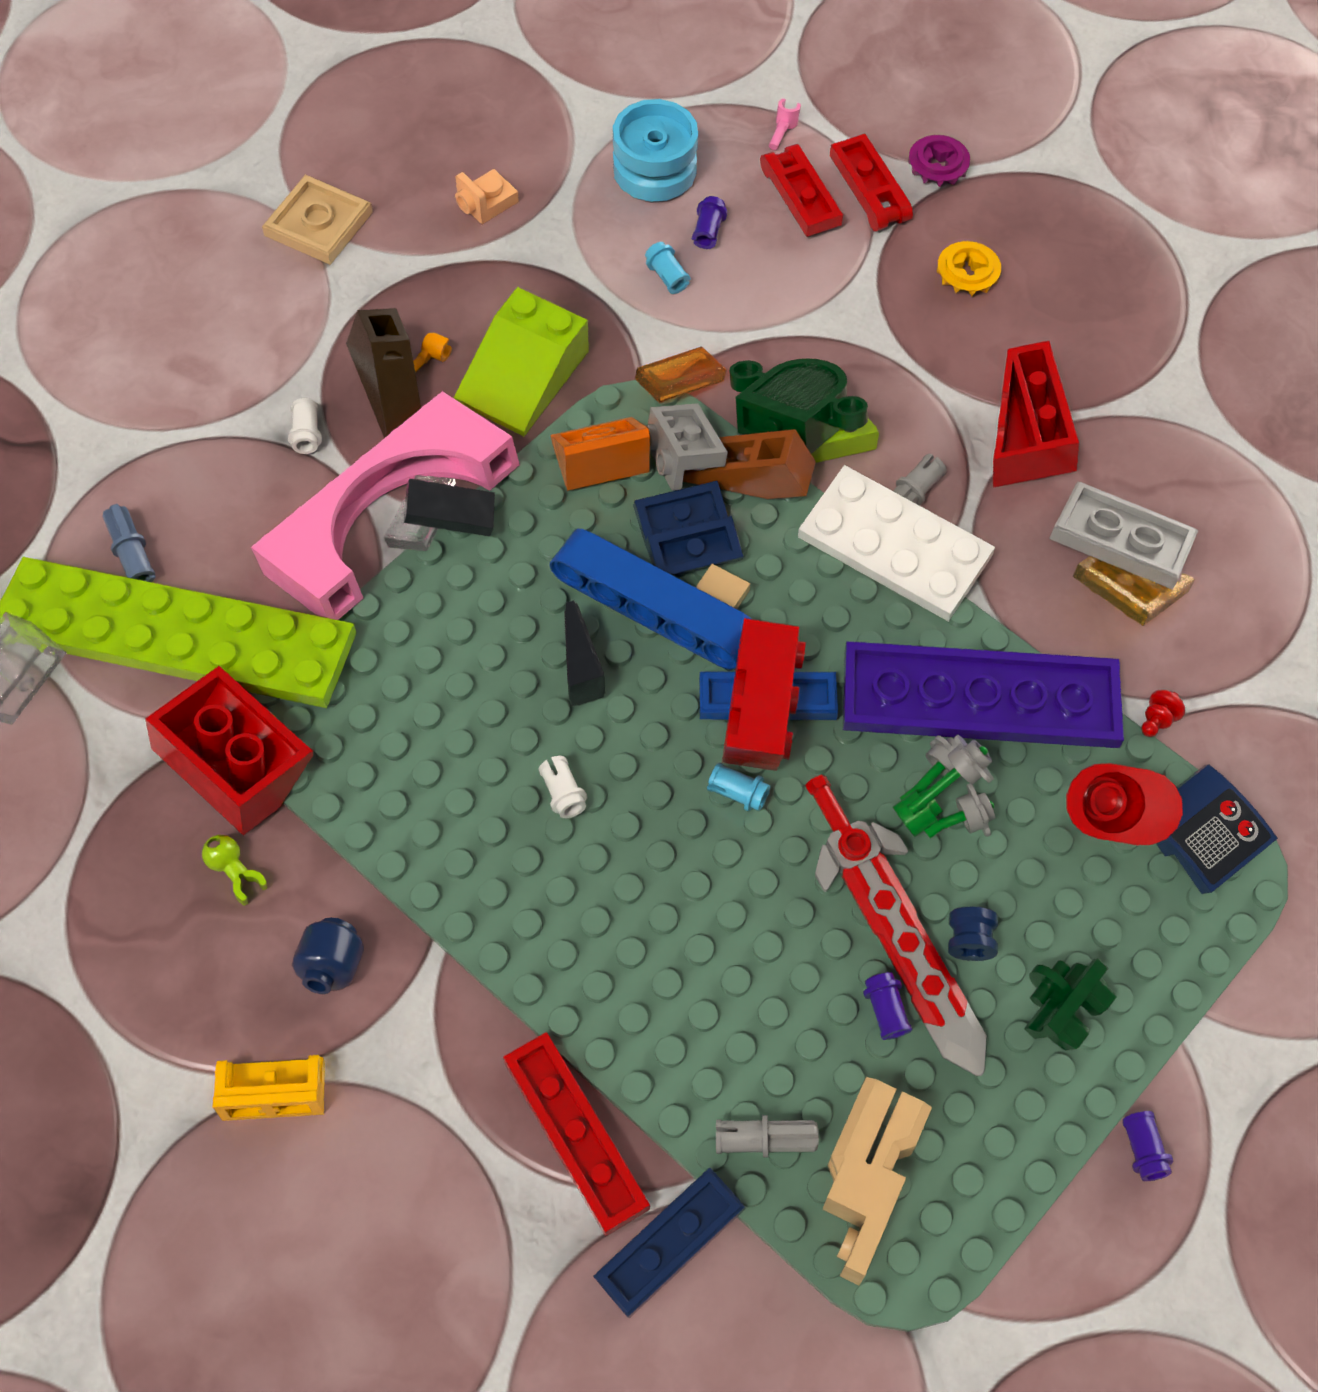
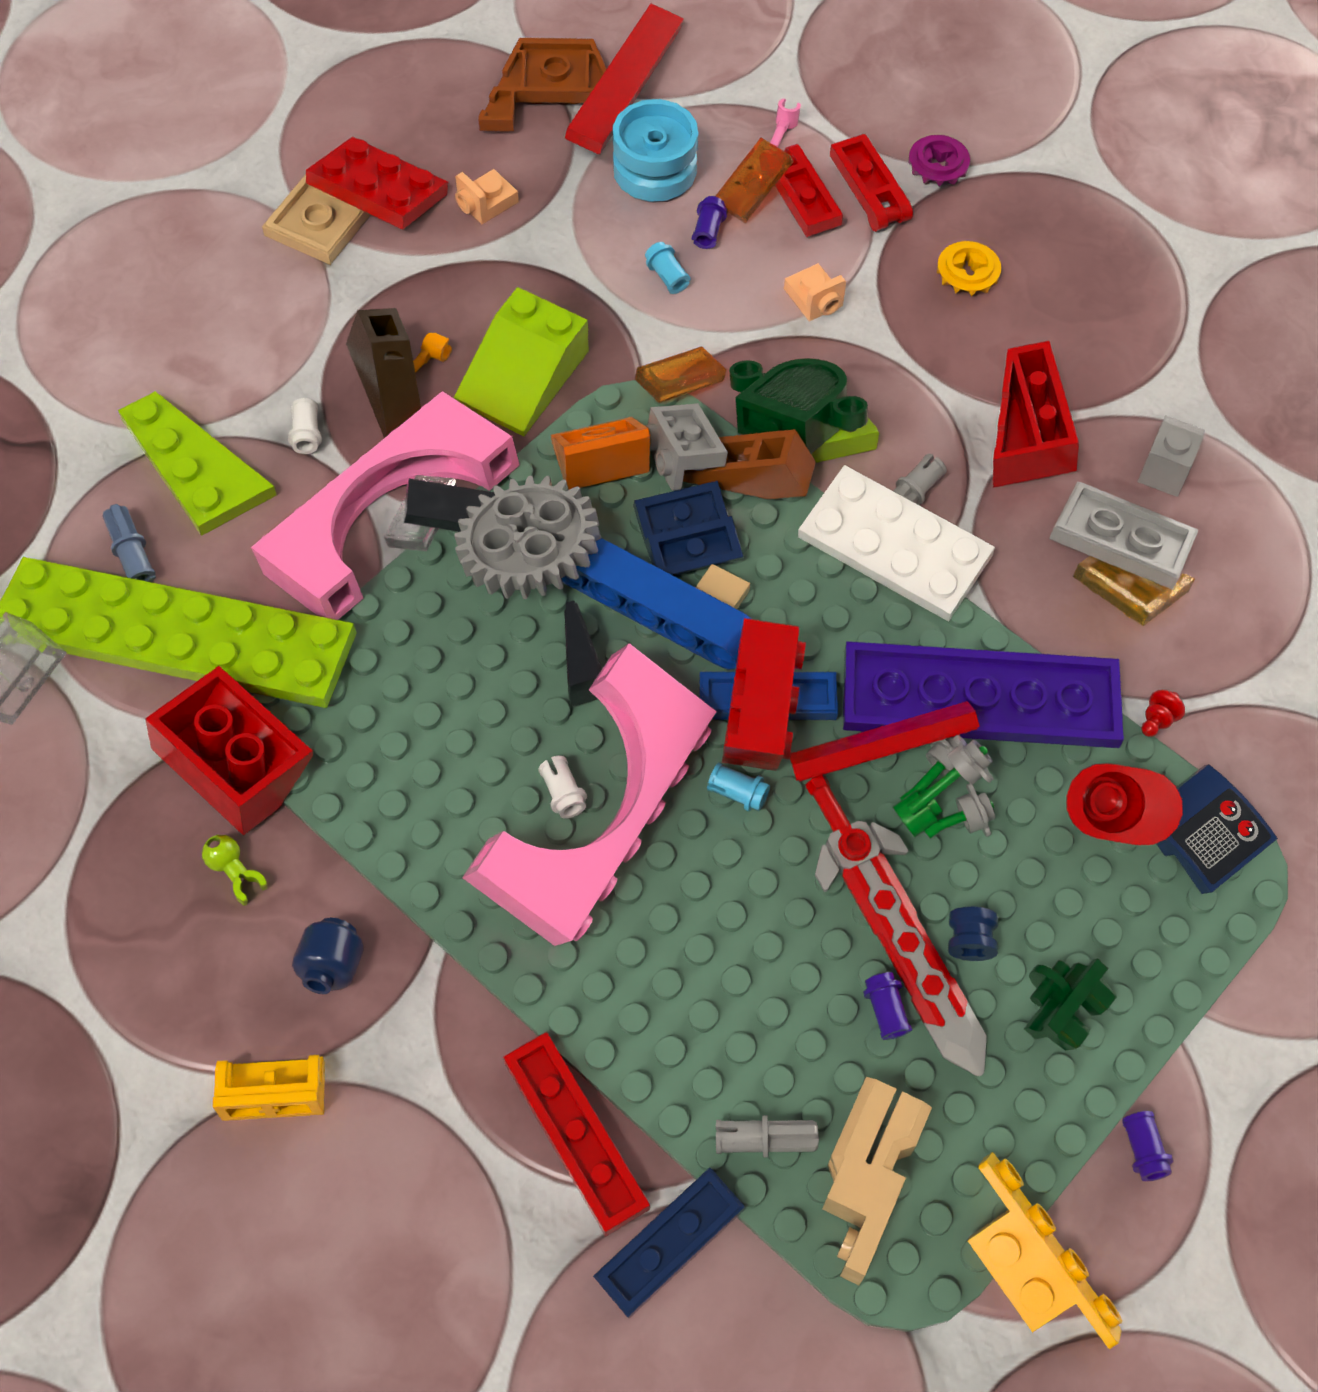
none -> lime wing [118,391,277,536]
none -> red plate [306,136,448,230]
none -> light grey gear [454,476,601,599]
none -> bright pink arch [462,643,717,946]
none -> dark orange wing [478,38,606,131]
none -> red tile [565,3,684,155]
none -> clear orange plate [715,138,793,223]
none -> light nougat bracket [784,263,846,321]
none -> red tile [789,701,980,782]
none -> yellow bracket [968,1152,1122,1349]
none -> light grey slope [1137,415,1205,497]

